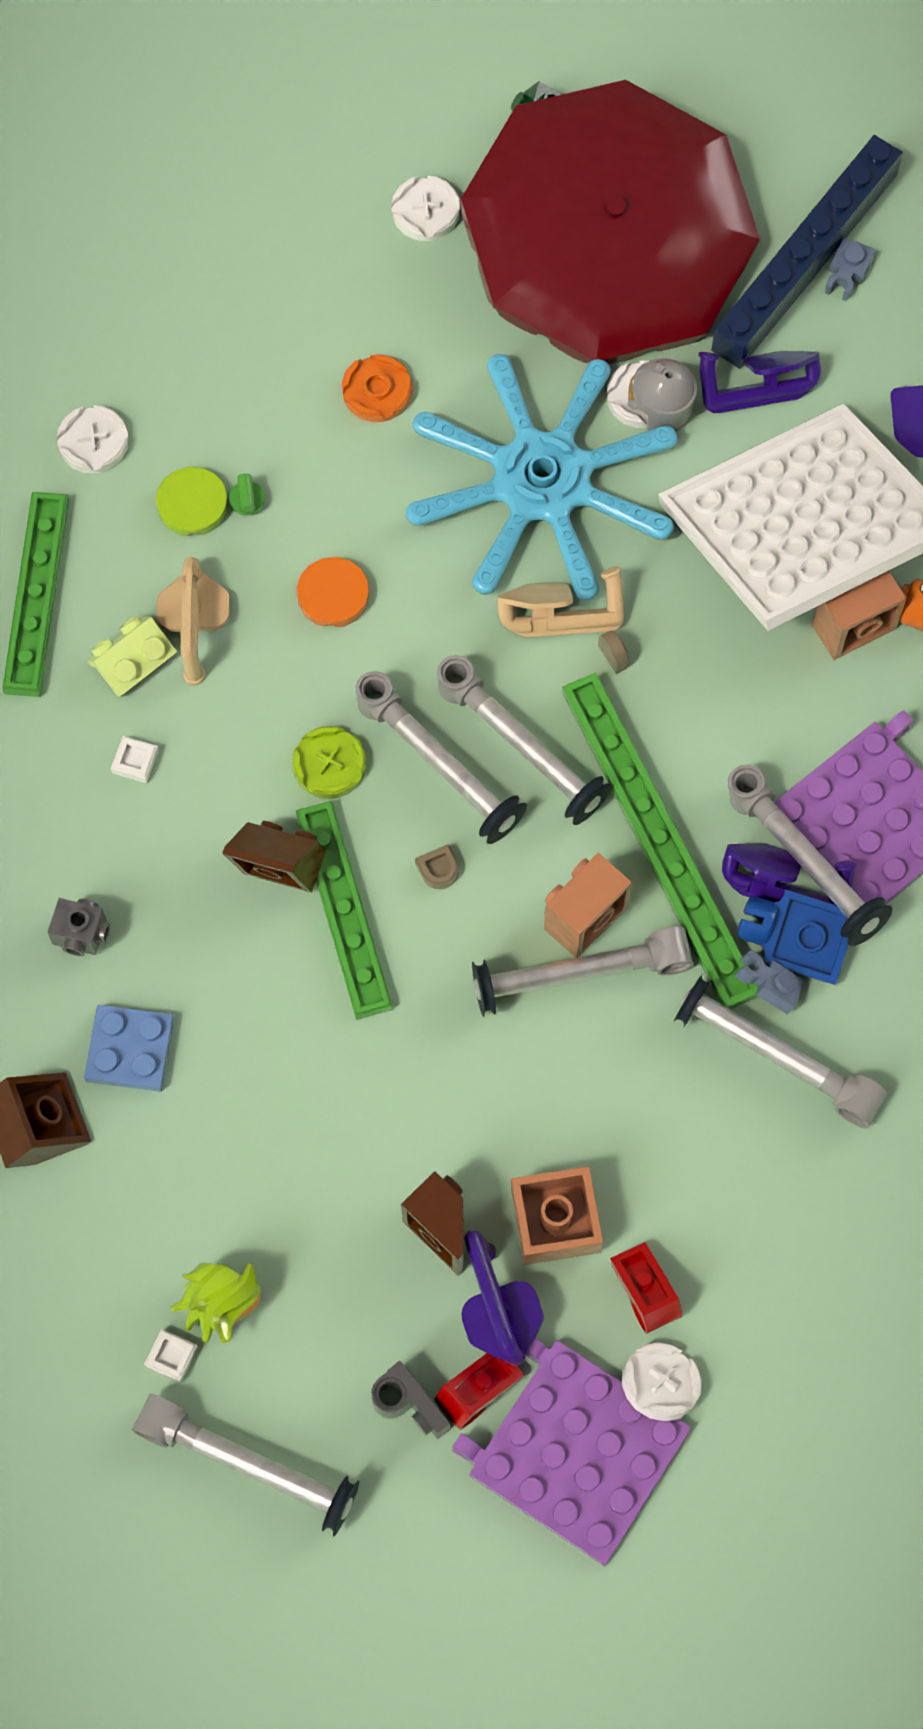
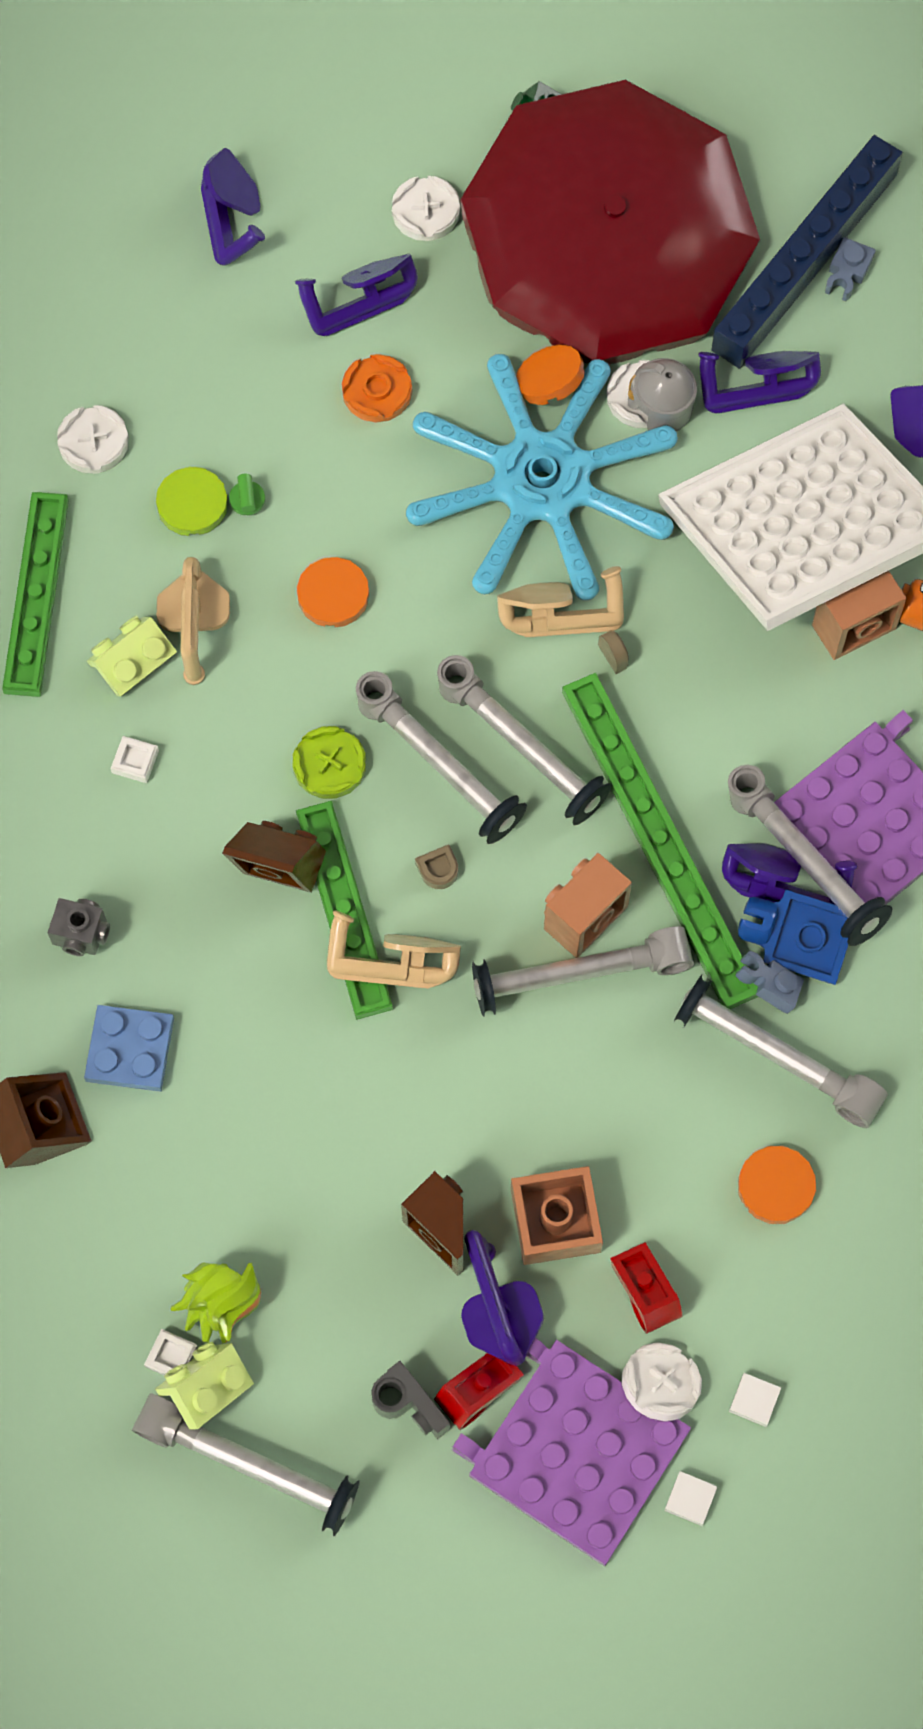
none -> yellowish green bracket [155,1342,254,1430]
none -> dark purple piece [201,148,265,266]
none -> dark purple piece [295,254,418,336]
none -> tan piece [327,910,461,989]
none -> orange tile [516,344,585,405]
none -> white tile [664,1471,717,1526]
none -> white tile [729,1373,781,1427]
none -> orange tile [738,1146,816,1224]

